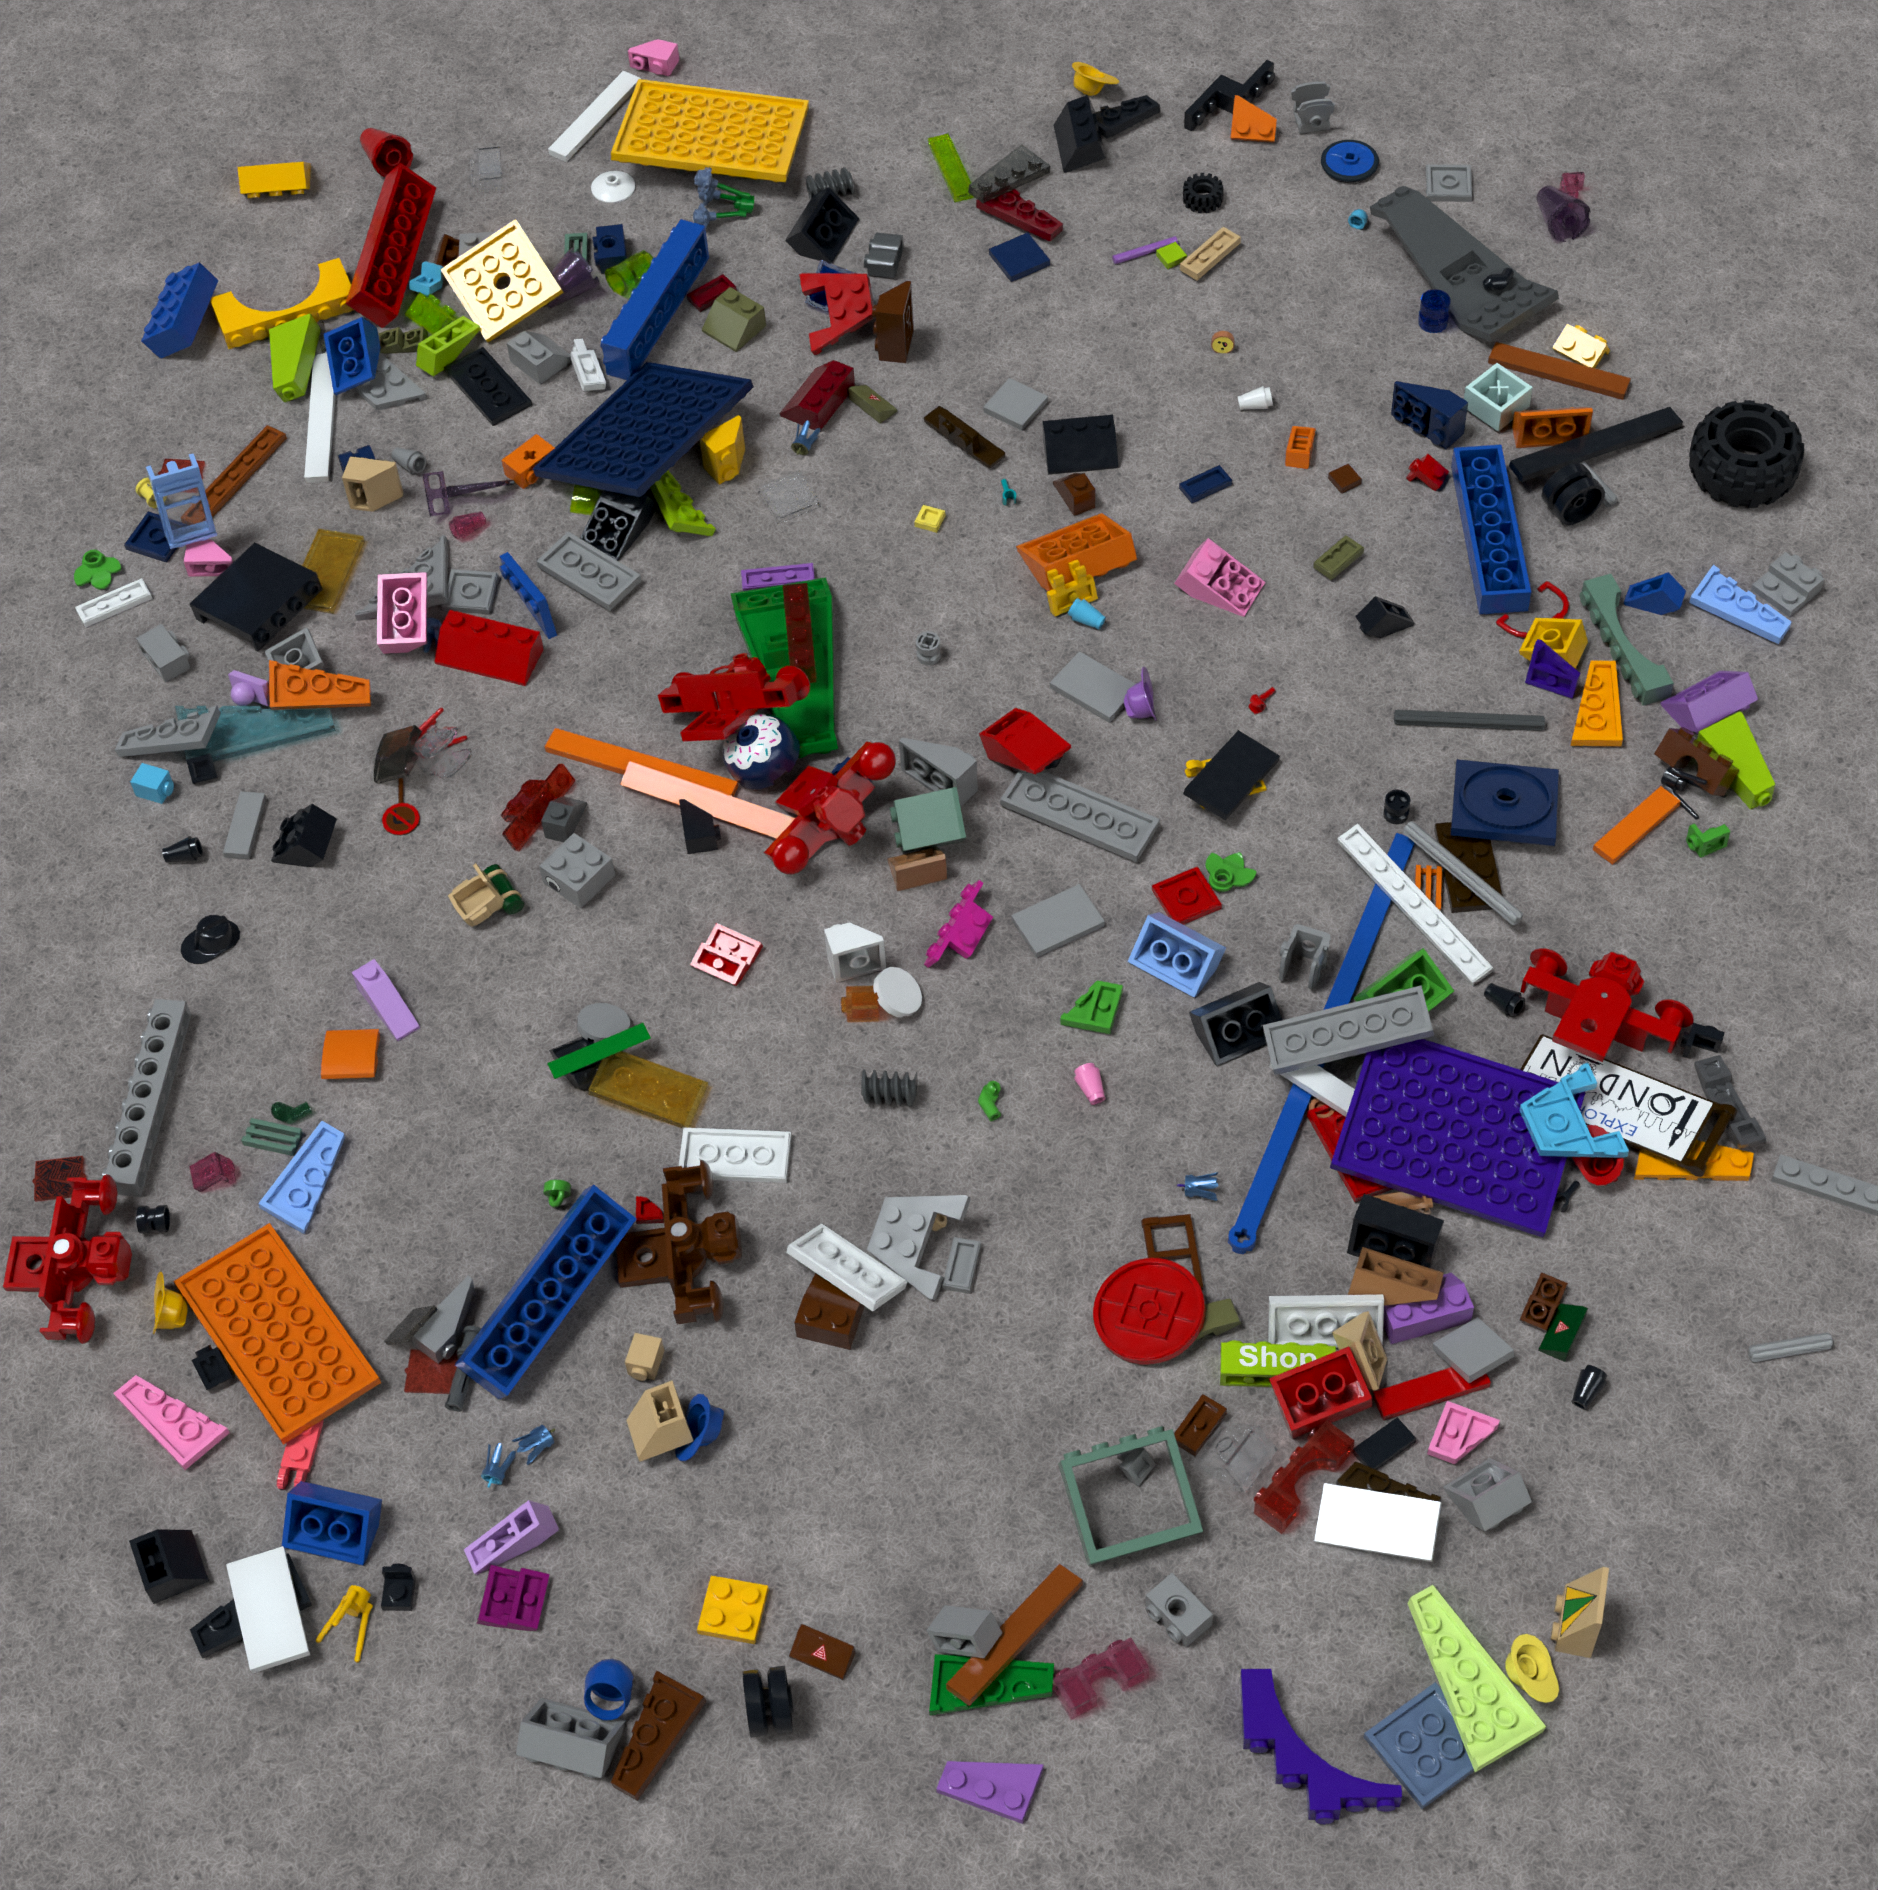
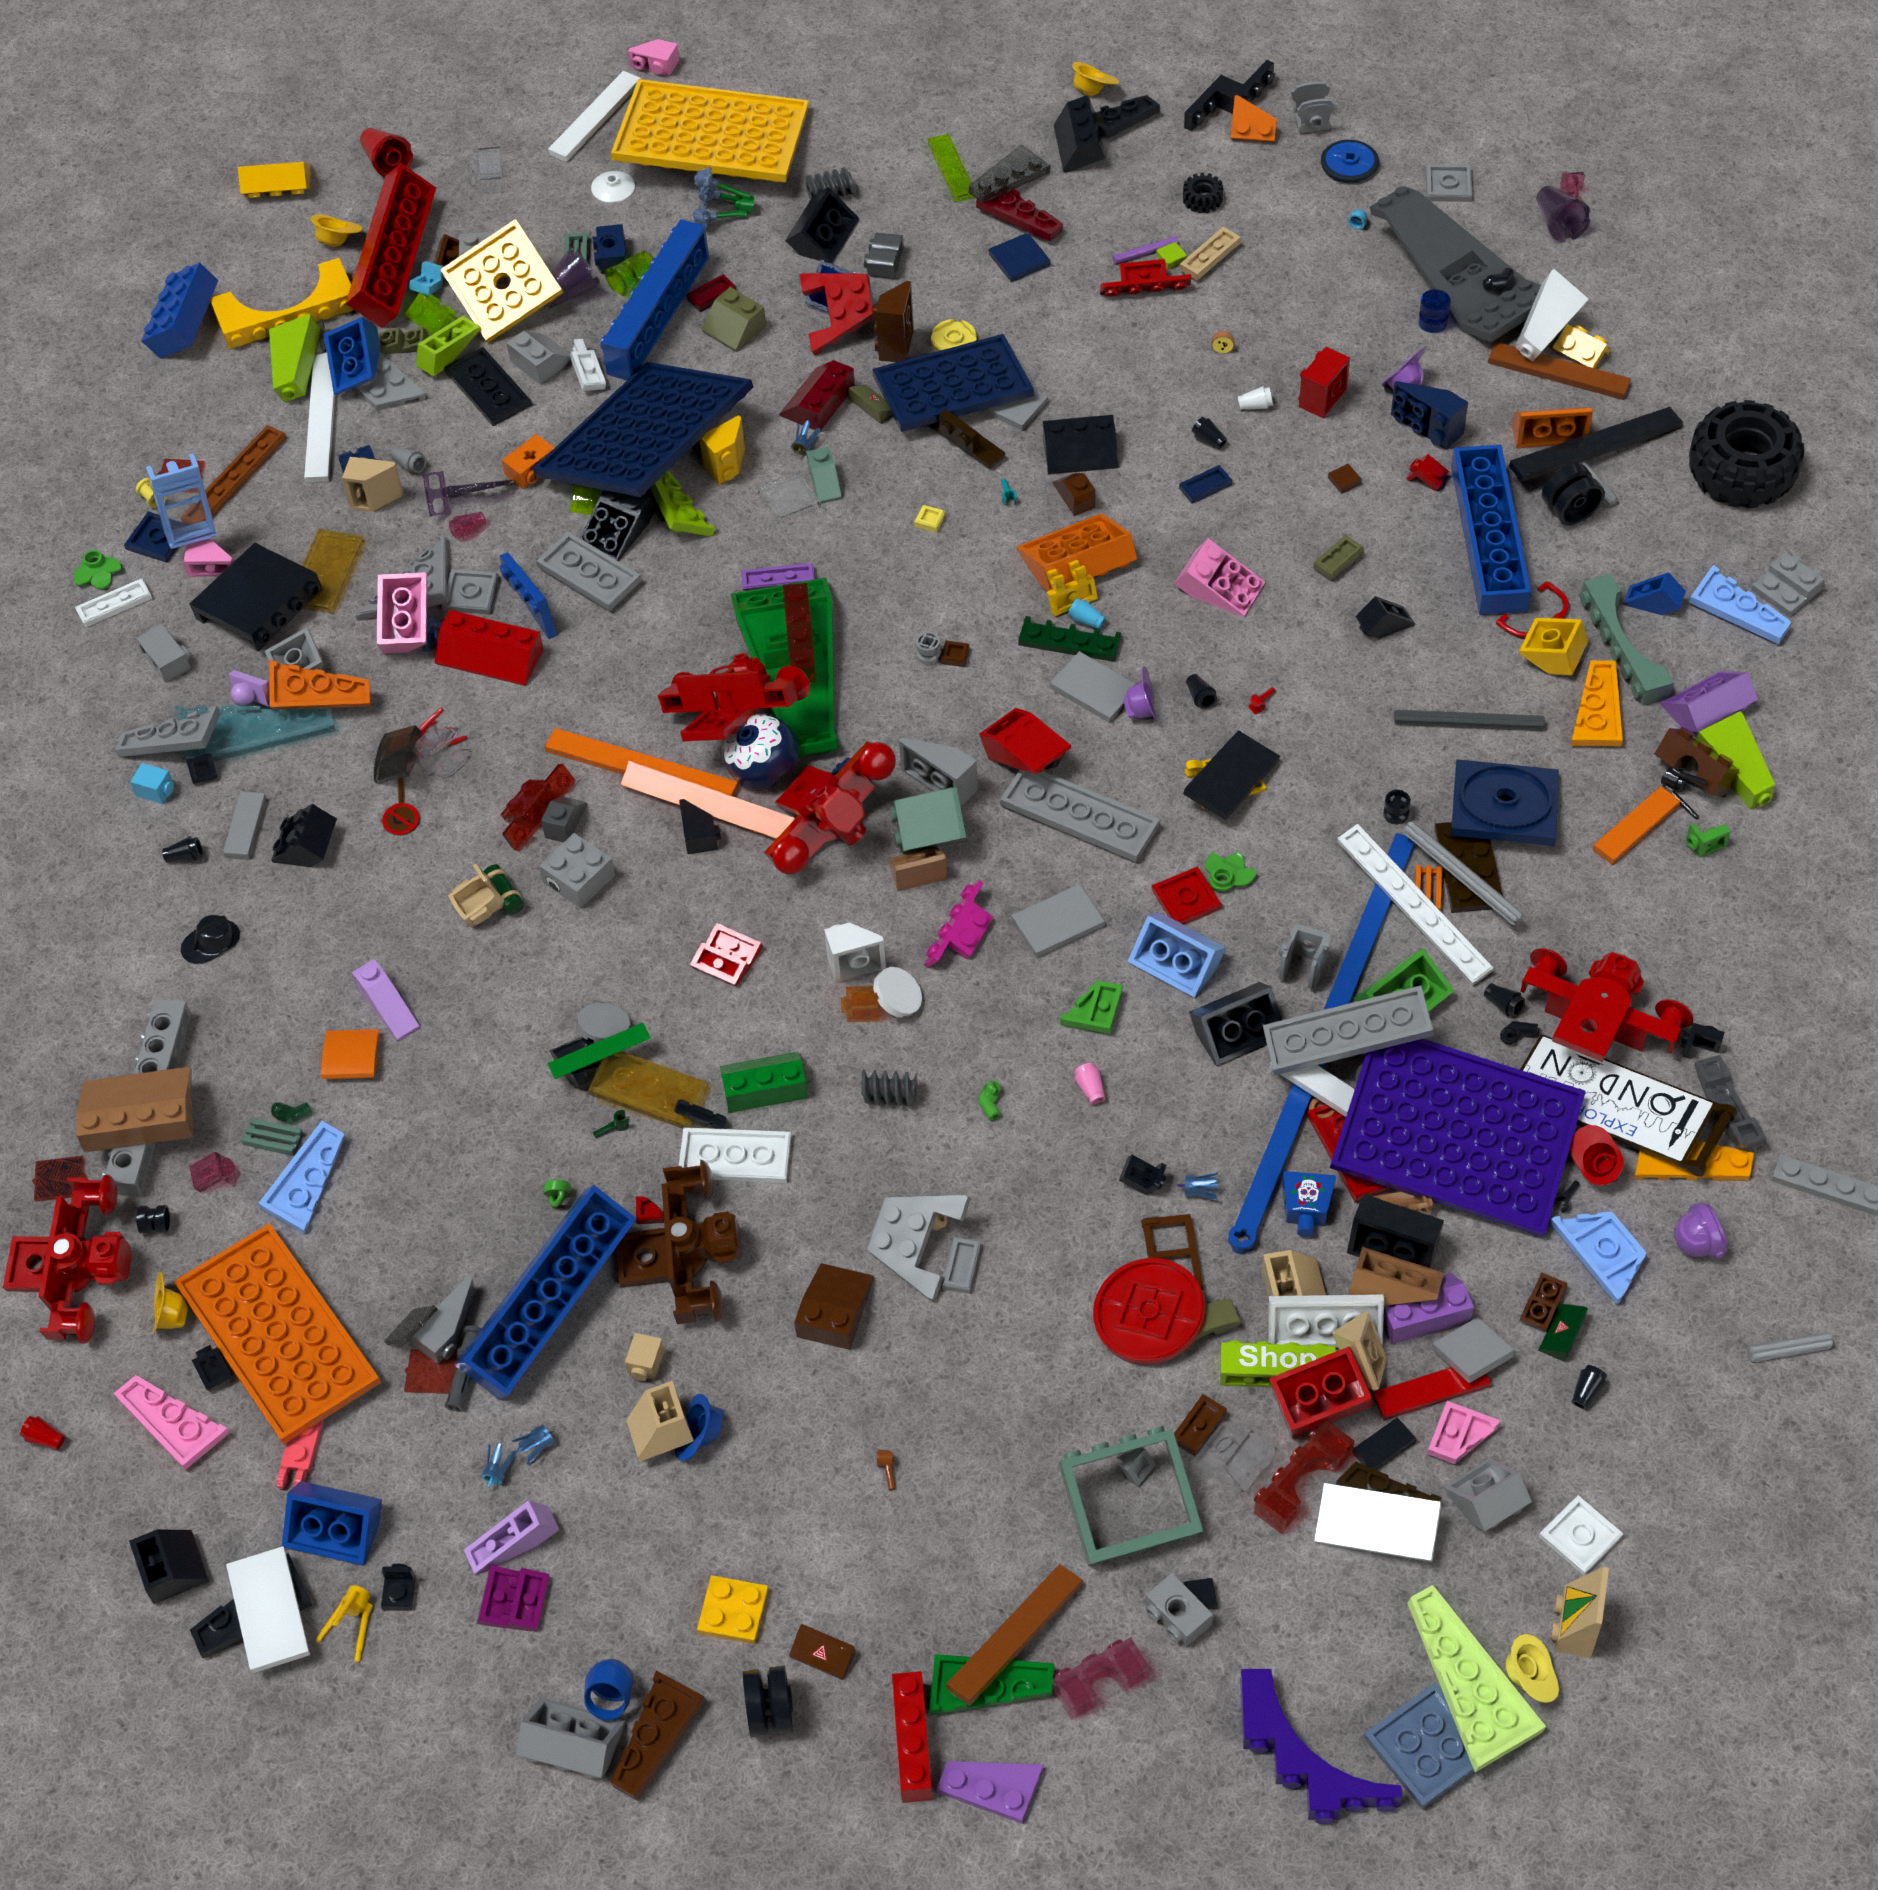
white tile [786,1224,908,1311] -> none
light grey brick [927,1605,1002,1658] -> none
orange slope [1285,426,1316,469] -> none
light aqua brick [1464,363,1533,431] -> none
medium azure wing [1519,1063,1629,1158] -> none
dark purple wing [1525,639,1581,699] -> none
none -> red cone [20,1416,66,1451]
none -> medium nougat slope [76,1066,193,1152]
none -> yellow piece [310,214,363,247]
none -> dark green hand [593,1110,629,1138]
none -> black axle [674,1099,727,1129]
none -> green slope [720,1051,808,1113]
none -> sand green slope [806,446,842,504]
none -> dark blue plate [872,334,1034,432]
none -> dark orange hand [877,1450,896,1491]
none -> red brick [892,1671,933,1803]
none -> light yellow tile [931,319,976,352]
none -> reddish brown tile [940,640,970,667]
none -> dark green hinge [1018,616,1122,662]
none -> red bracket [1099,259,1192,297]
none -> black bracket [1119,1154,1167,1195]
none -> black tile [1183,1578,1218,1610]
none -> black cone [1186,674,1217,709]
none -> black cone [1192,417,1227,450]
none -> tan slope [1262,1250,1326,1298]
none -> blue torso [1282,1171,1336,1237]
none -> red container [1298,346,1350,418]
none -> medium lavender piece [1382,347,1426,390]
none -> black arm [1500,1021,1538,1044]
none -> white slope [1515,269,1588,362]
none -> white tile [1539,1495,1623,1576]
none -> light blue wing [1550,1211,1647,1304]
none -> medium lavender helmet [1674,1202,1729,1258]

